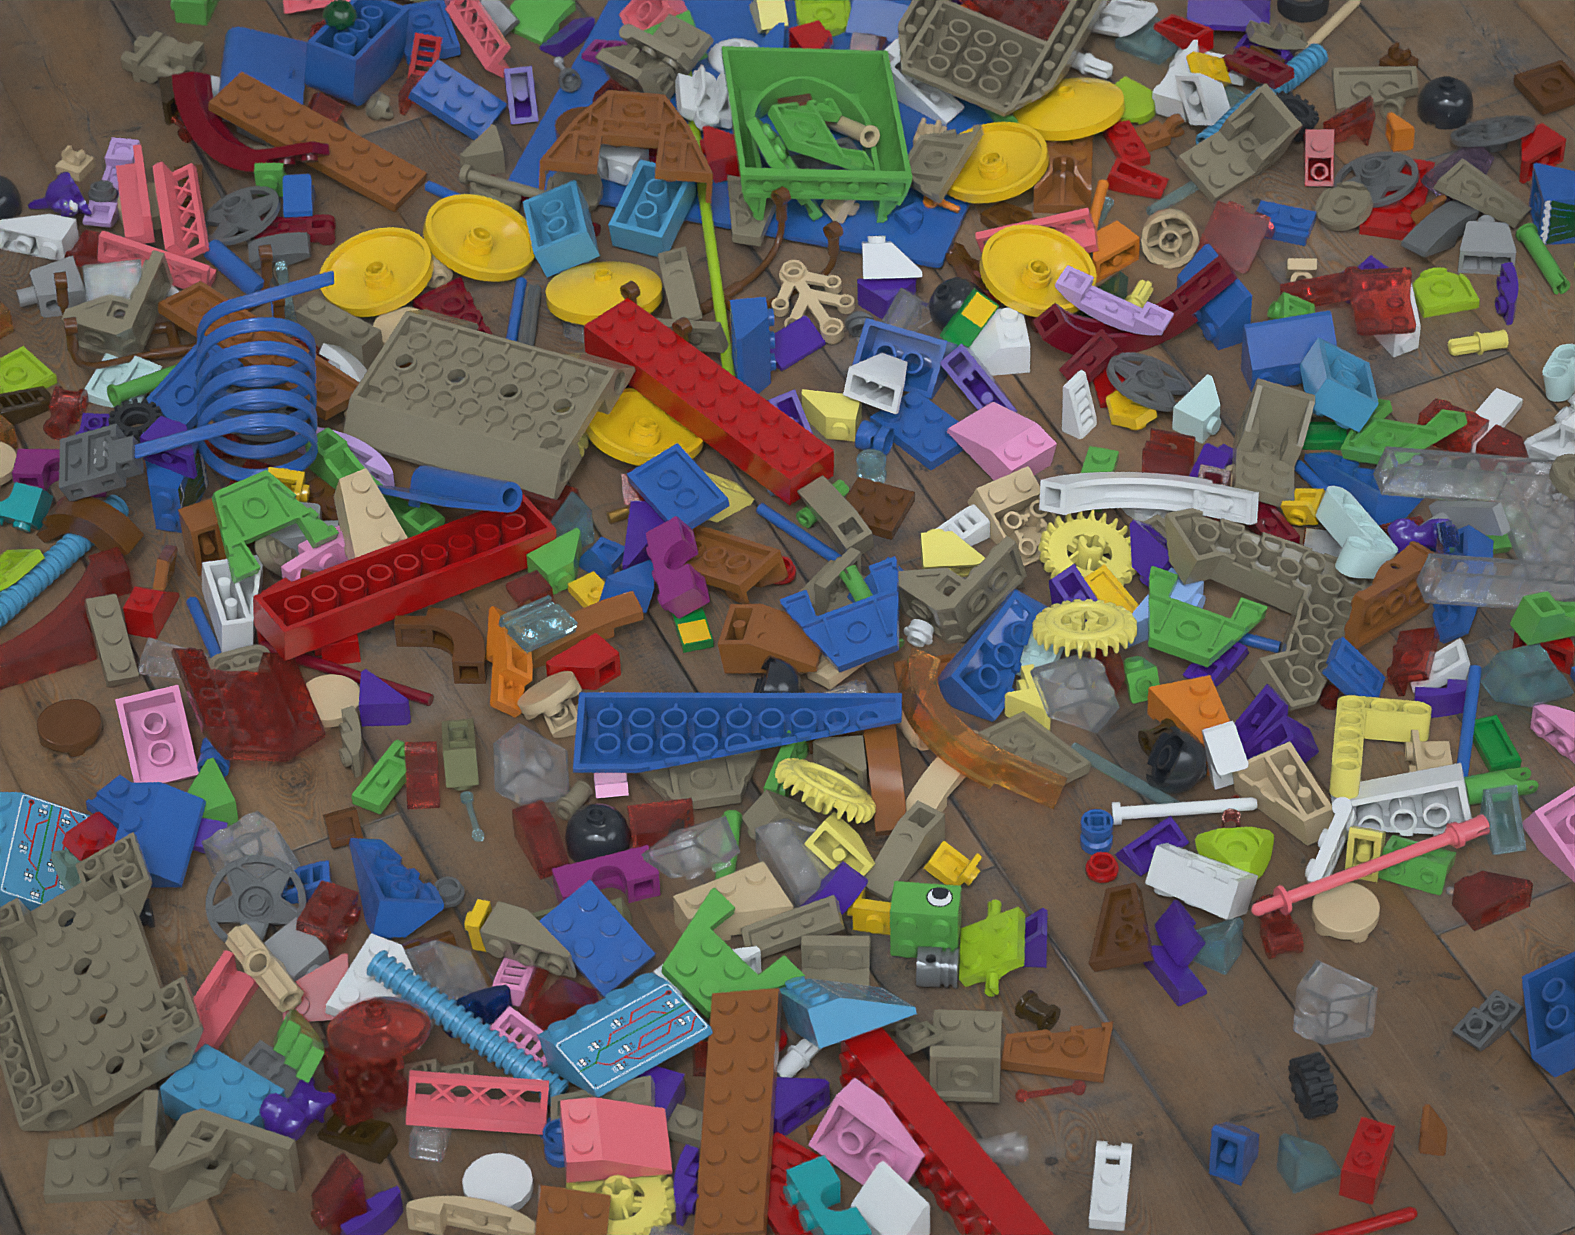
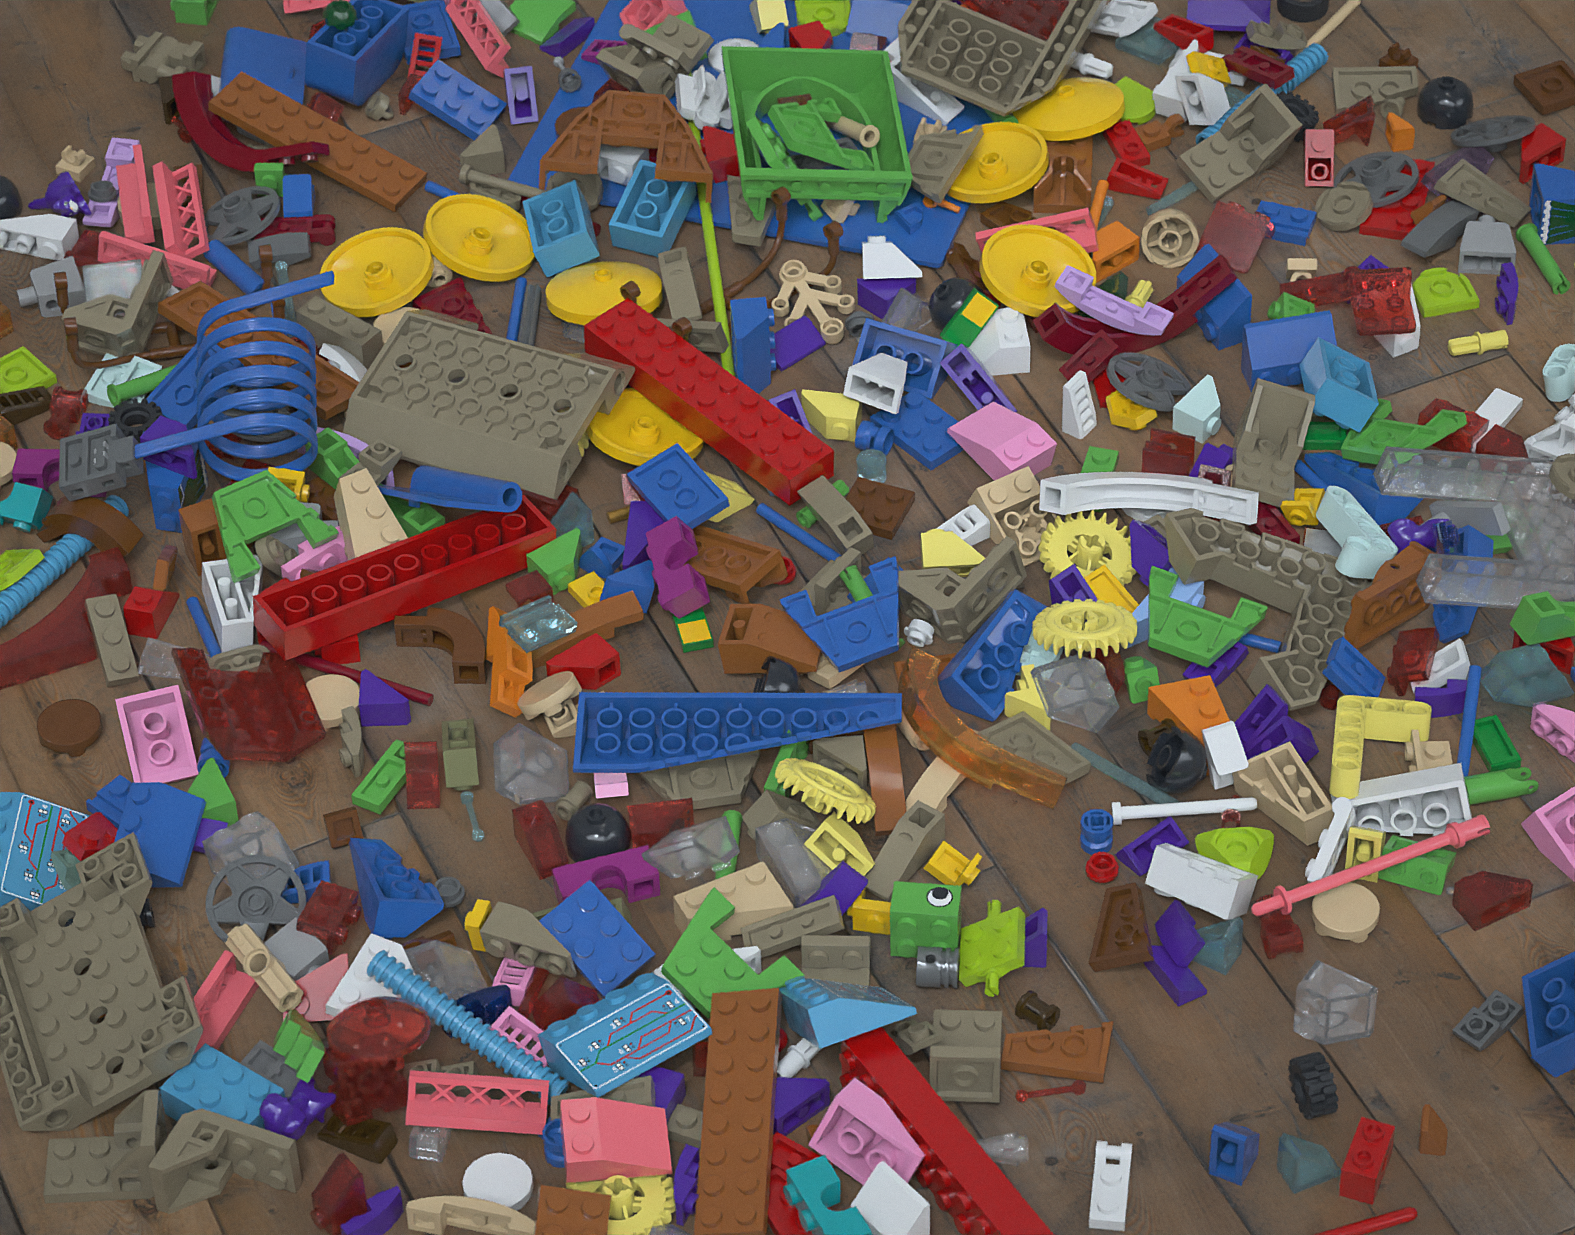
clear light blue slope [1480,784,1526,855] -> none
none -> dark tan slope [338,437,402,485]

